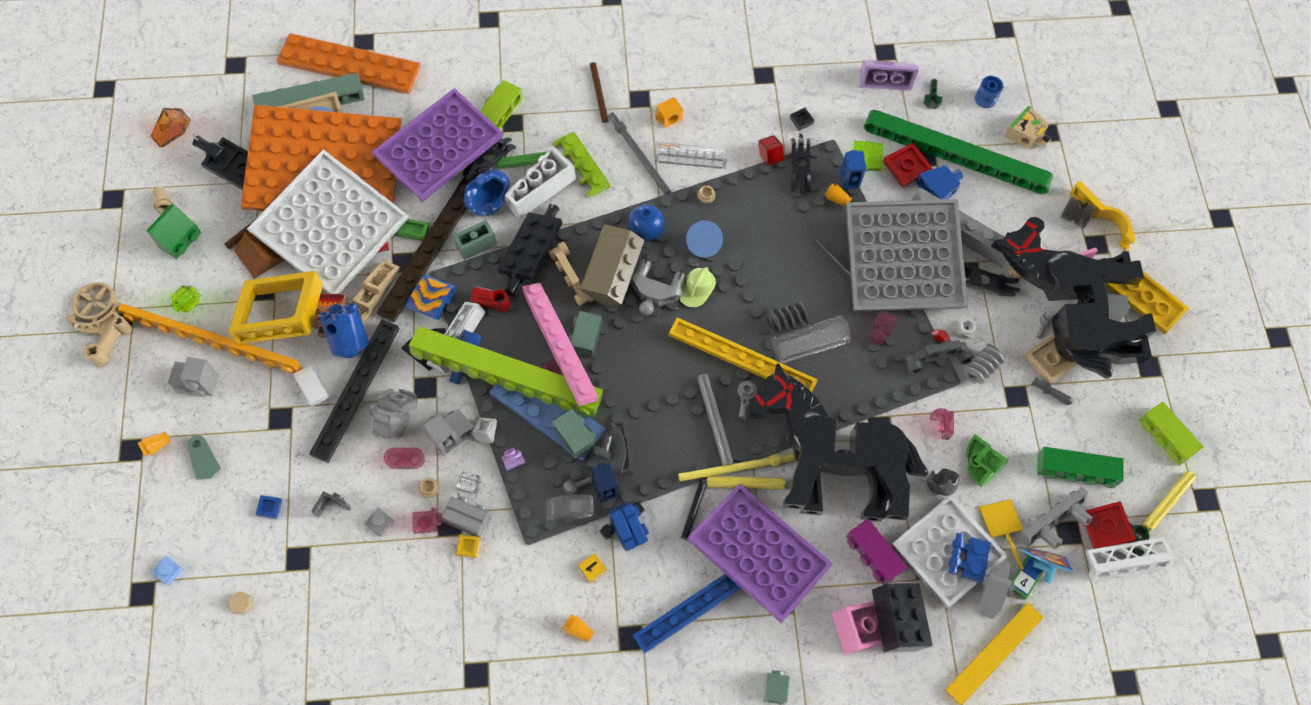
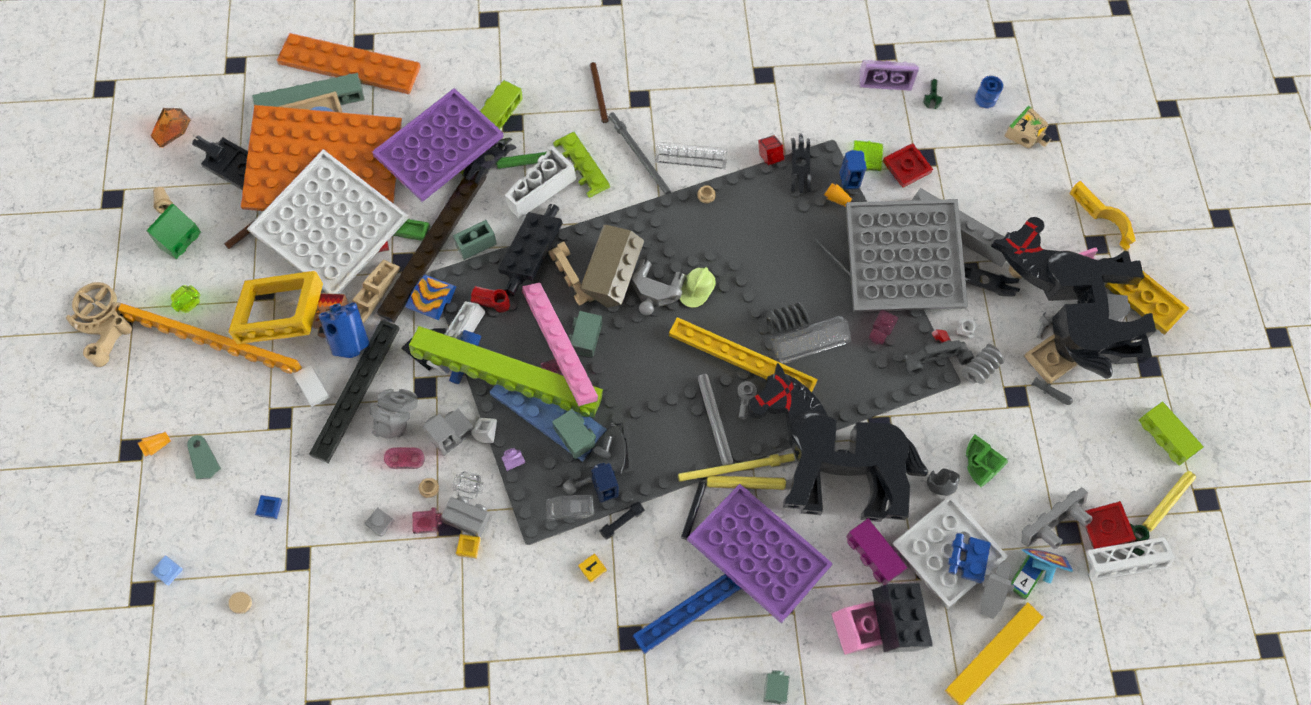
light grey brick [167,357,219,397] -> none
dark orange slope [234,232,284,279] -> none
dark grey bracket [311,491,351,518] -> none
blue hair [464,170,510,217] -> none
light orange cone [562,614,594,642] -> none
blue brick [607,502,649,551] -> none
blue cylinder [628,204,664,242] -> none
light orange brick [655,97,683,128] -> none
medium blue piece [686,220,723,258] -> none
black plate [790,107,814,131] -> none
green beam [864,110,1053,194] -> none
blue torso [916,165,963,200] -> none
clear pink bracket [930,408,954,440] -> none
yellow piece [979,499,1023,570] -> none
green brick [1037,447,1124,488] -> none
clear smoke wheel [1060,197,1096,228] -> none

